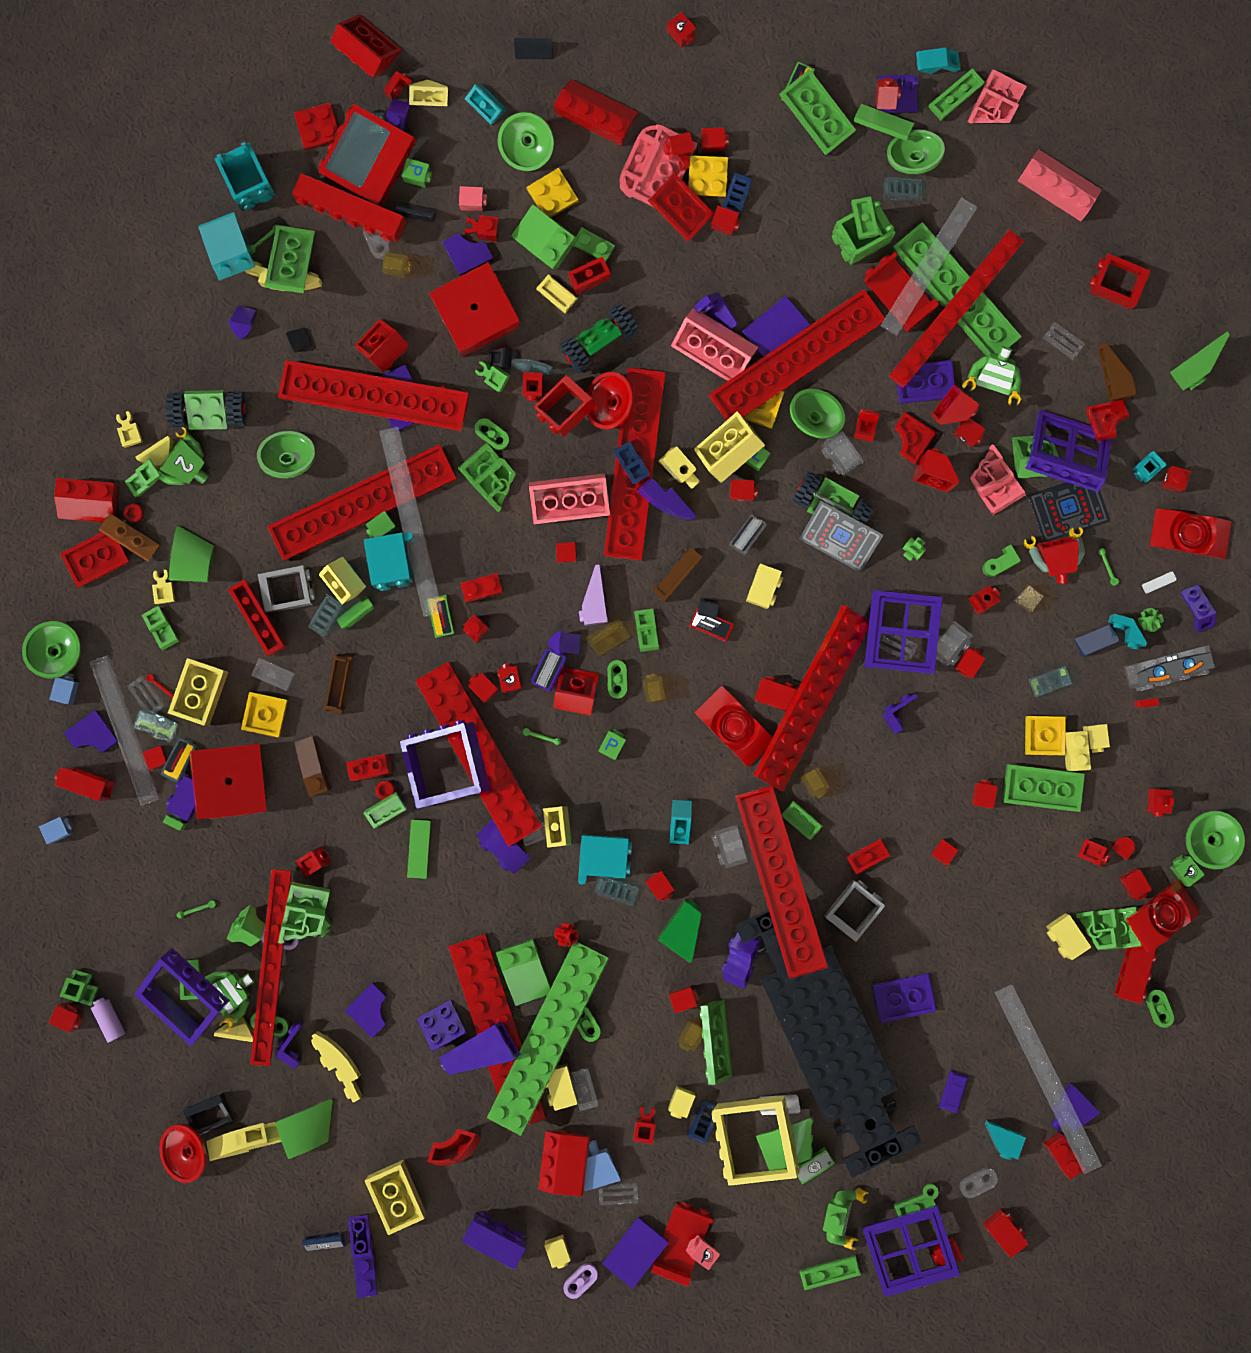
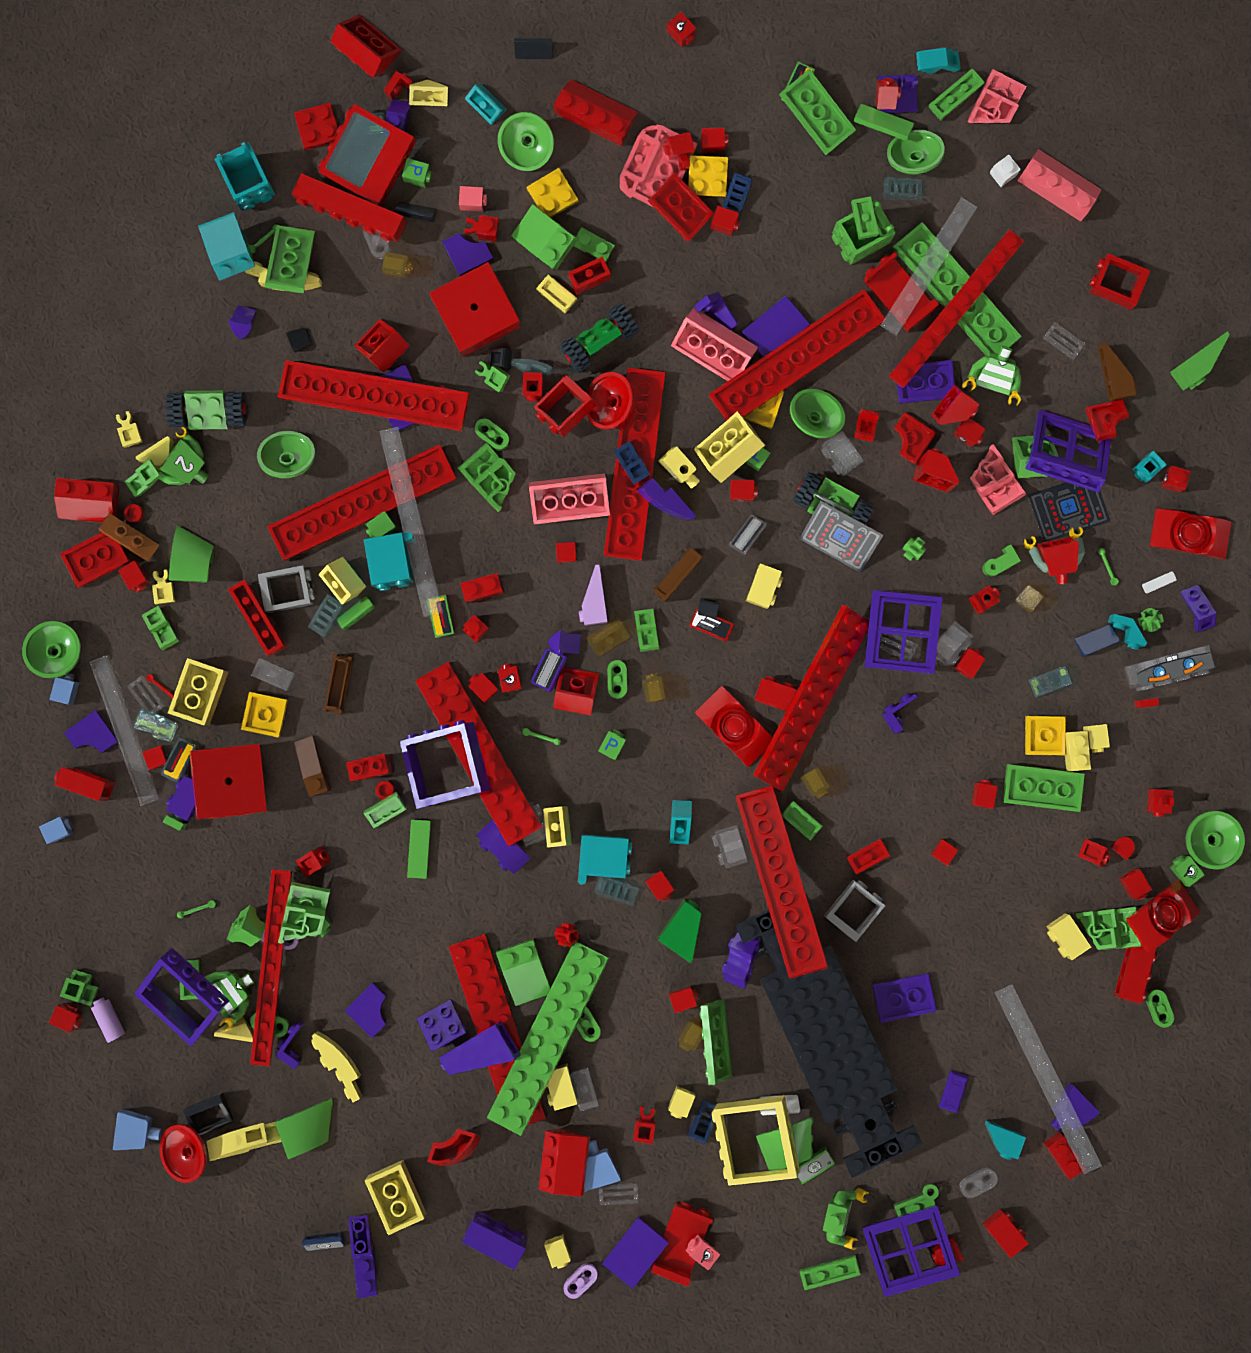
none -> medium blue torso [113,1109,162,1150]
none -> red brick [118,561,150,592]
none -> white brick [990,155,1020,187]

